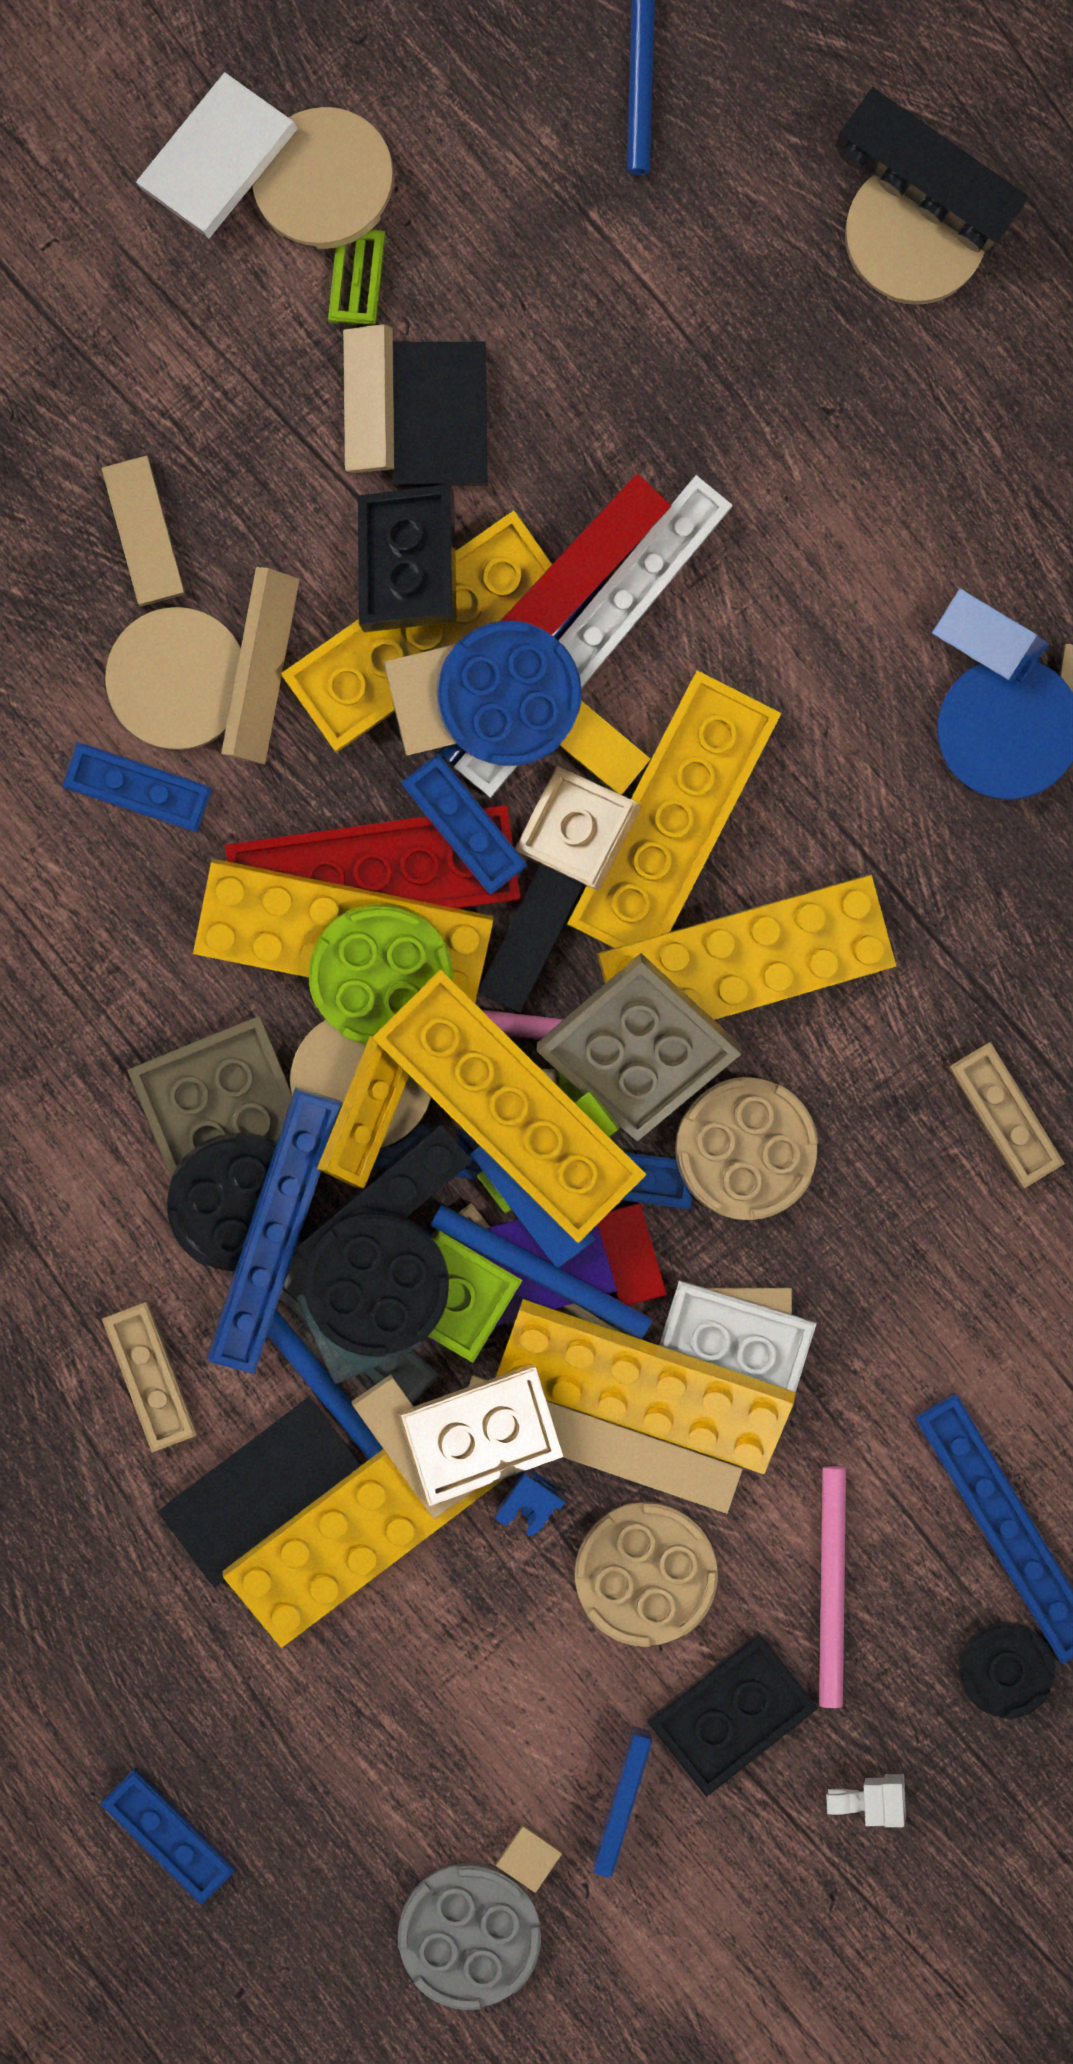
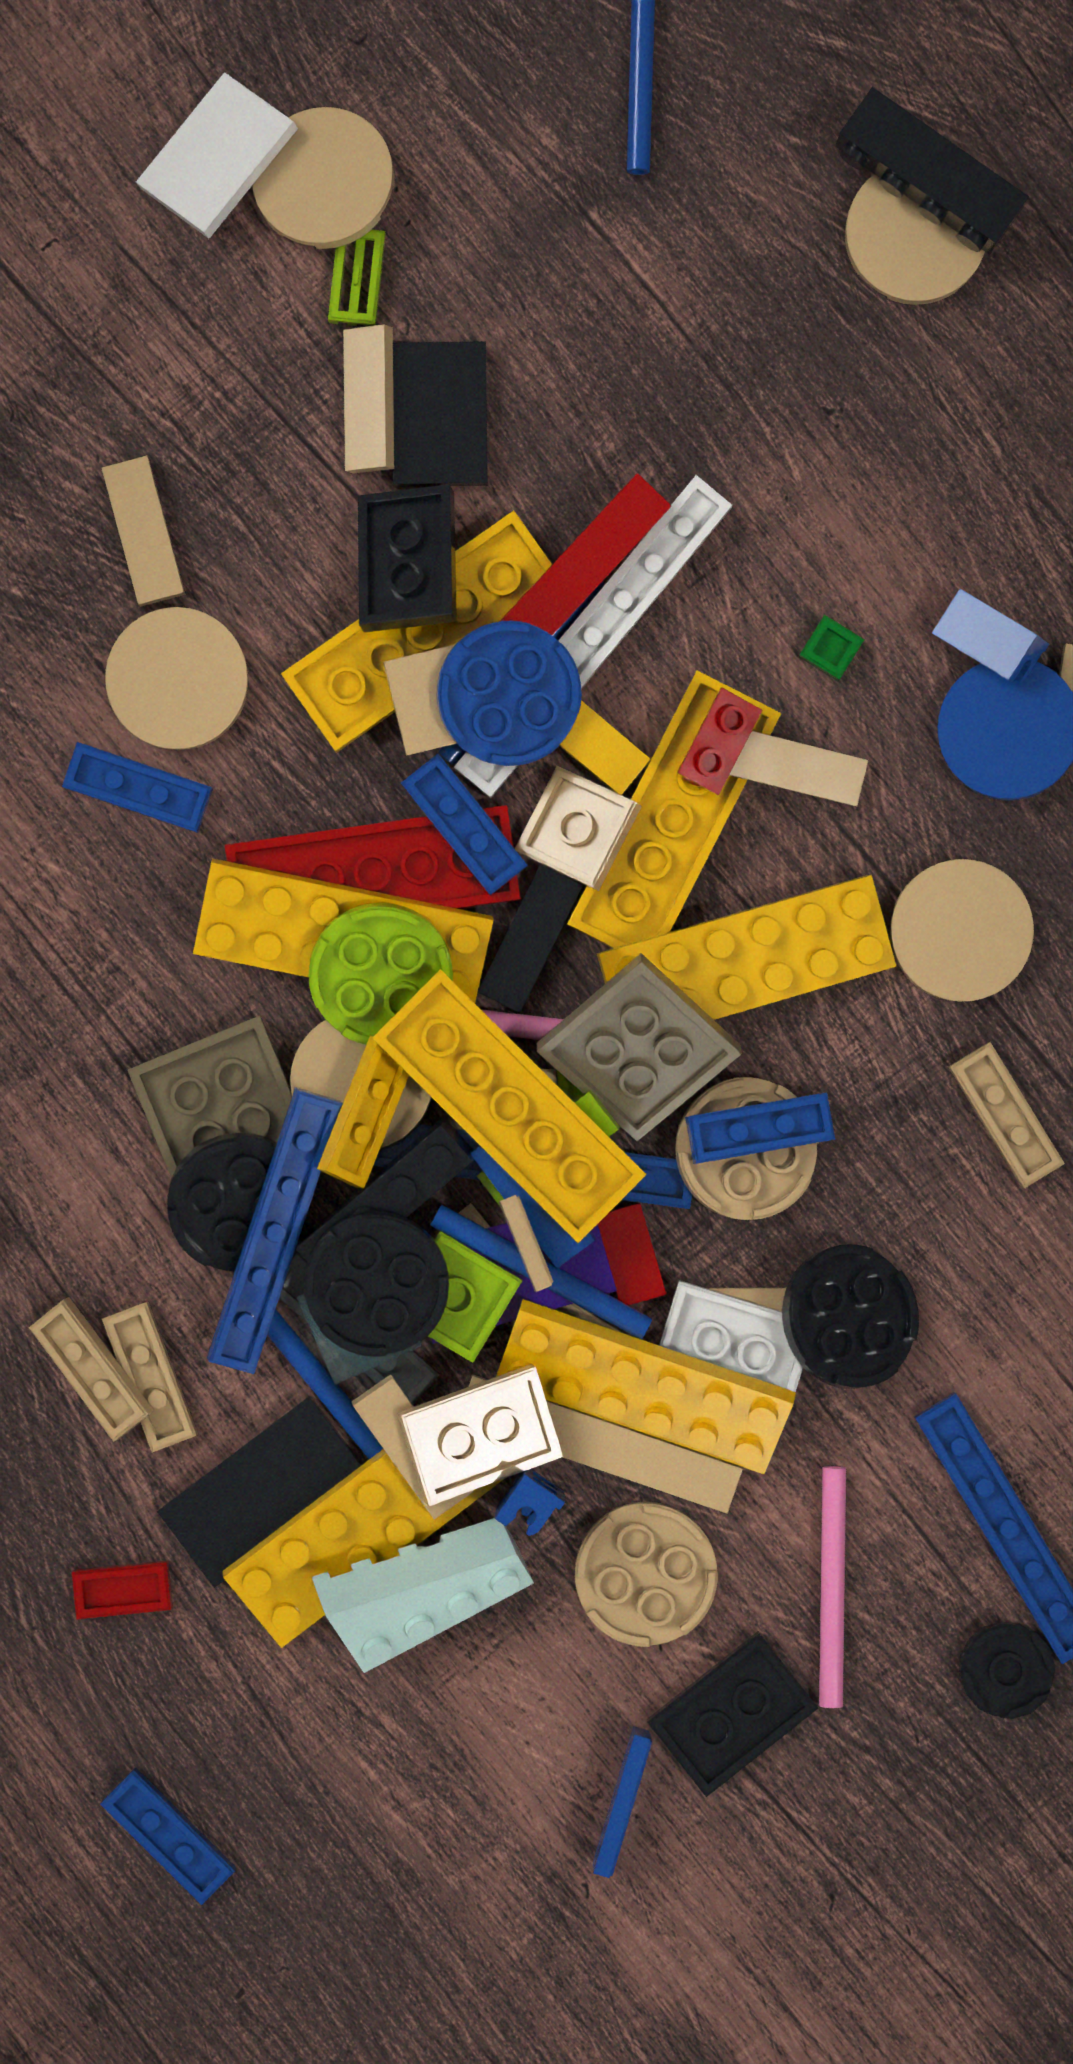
tan tile [221,567,300,764] -> none
light grey tile [398,1862,541,2010] -> none
tan tile [496,1823,562,1893] -> none
white piece [826,1774,906,1827] -> none
none -> tan tile [29,1297,154,1442]
none -> red tile [72,1560,173,1620]
none -> light aqua wedge [312,1518,534,1673]
none -> tan tile [499,1195,553,1292]
none -> red hinge [677,687,762,795]
none -> blue tile [685,1092,835,1164]
none -> tan tile [730,731,868,806]
none -> black tile [782,1244,919,1389]
none -> green tile [798,615,865,681]
none -> tan tile [890,859,1034,1002]

